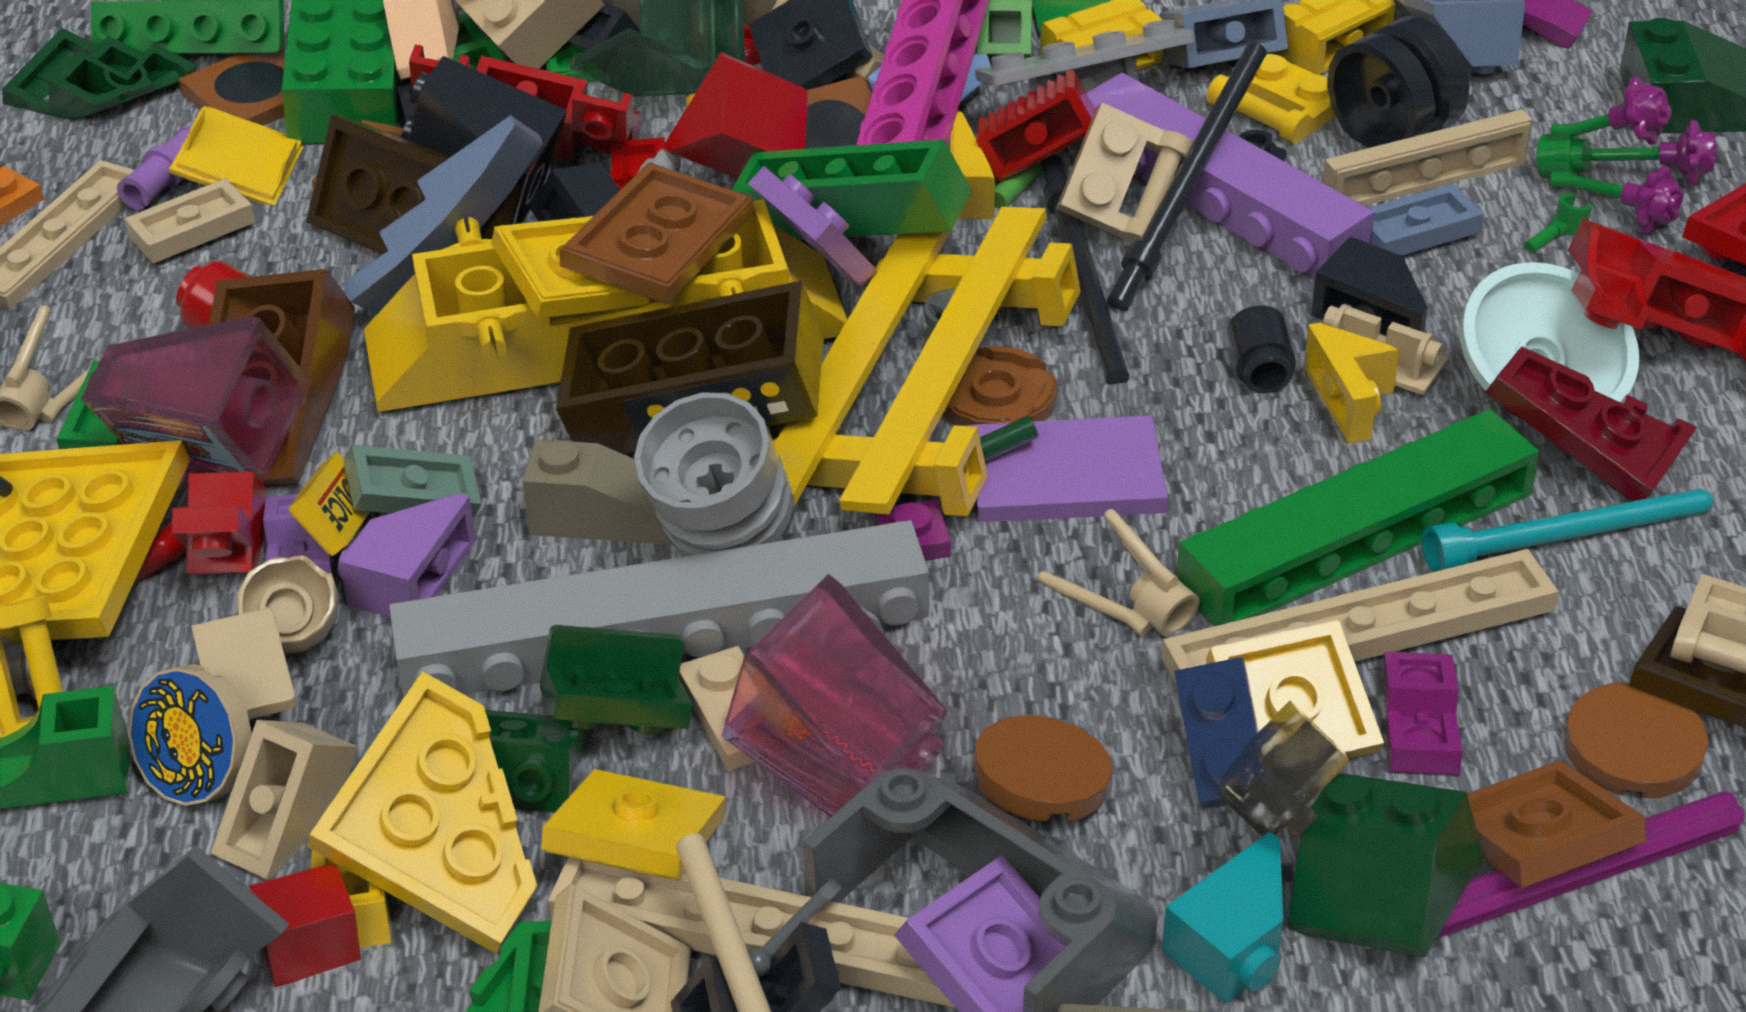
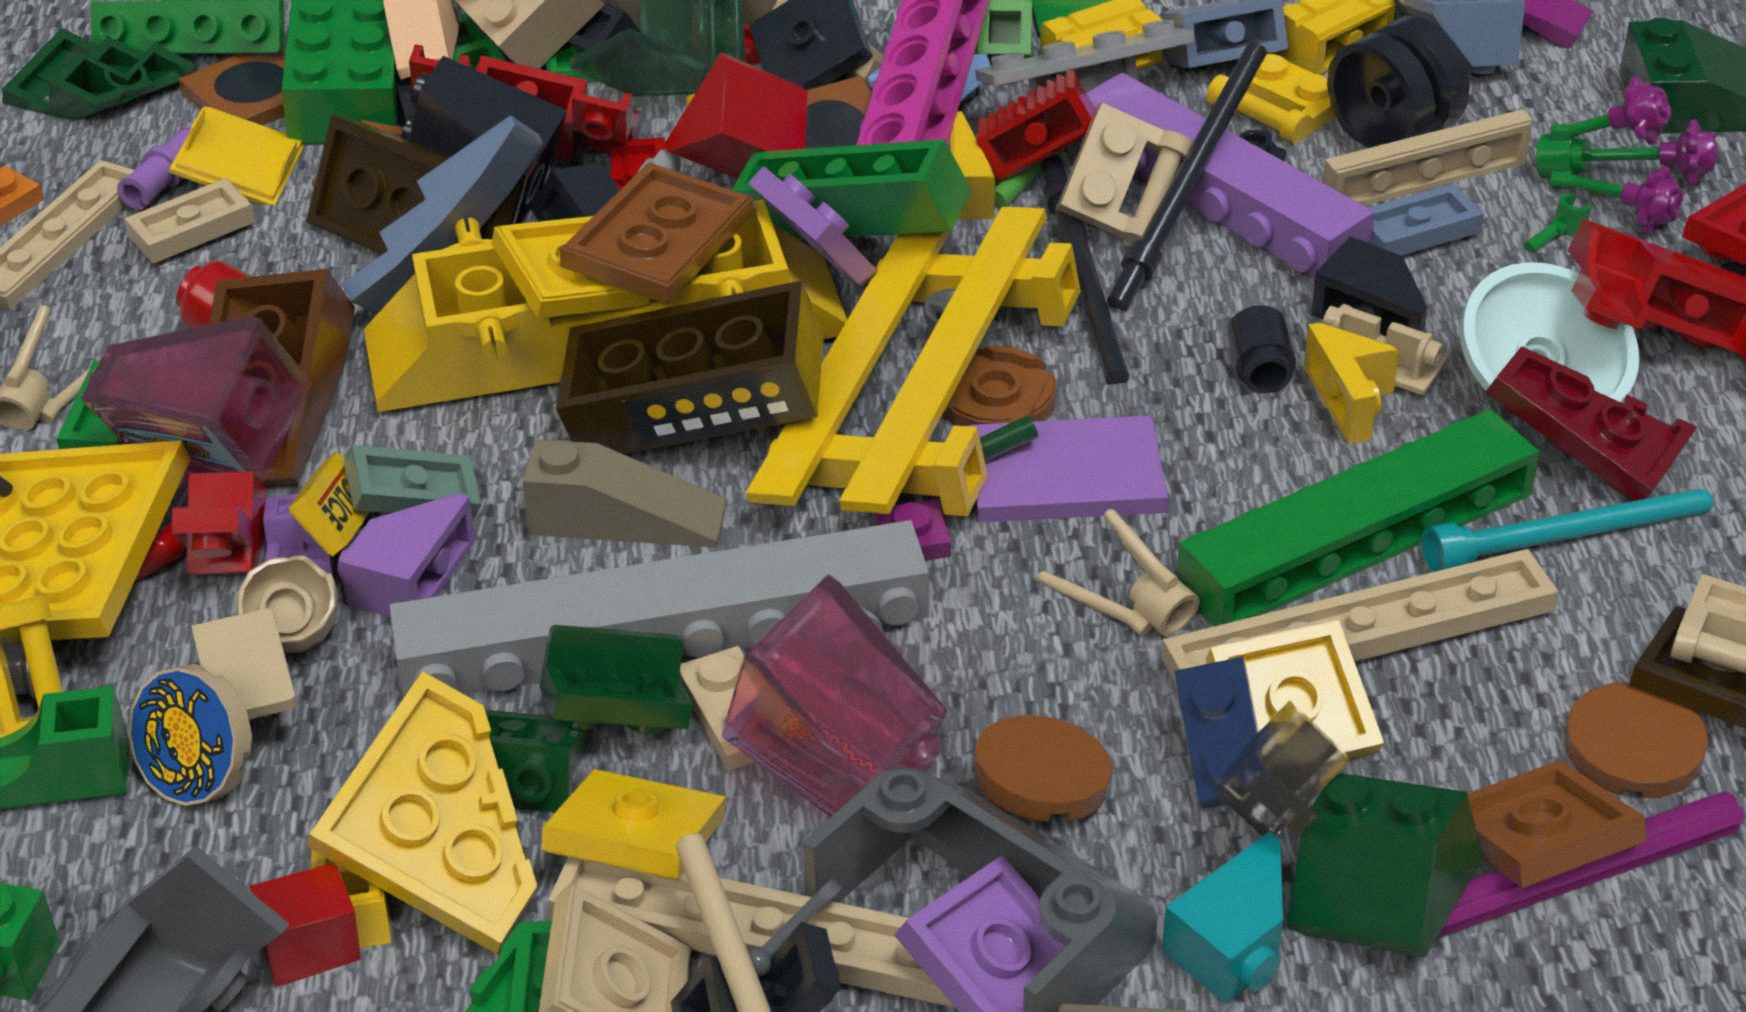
tan slope [210,720,358,879] -> none
light grey wheel [634,392,794,557] -> none
magenta slope [1383,652,1463,775] -> none

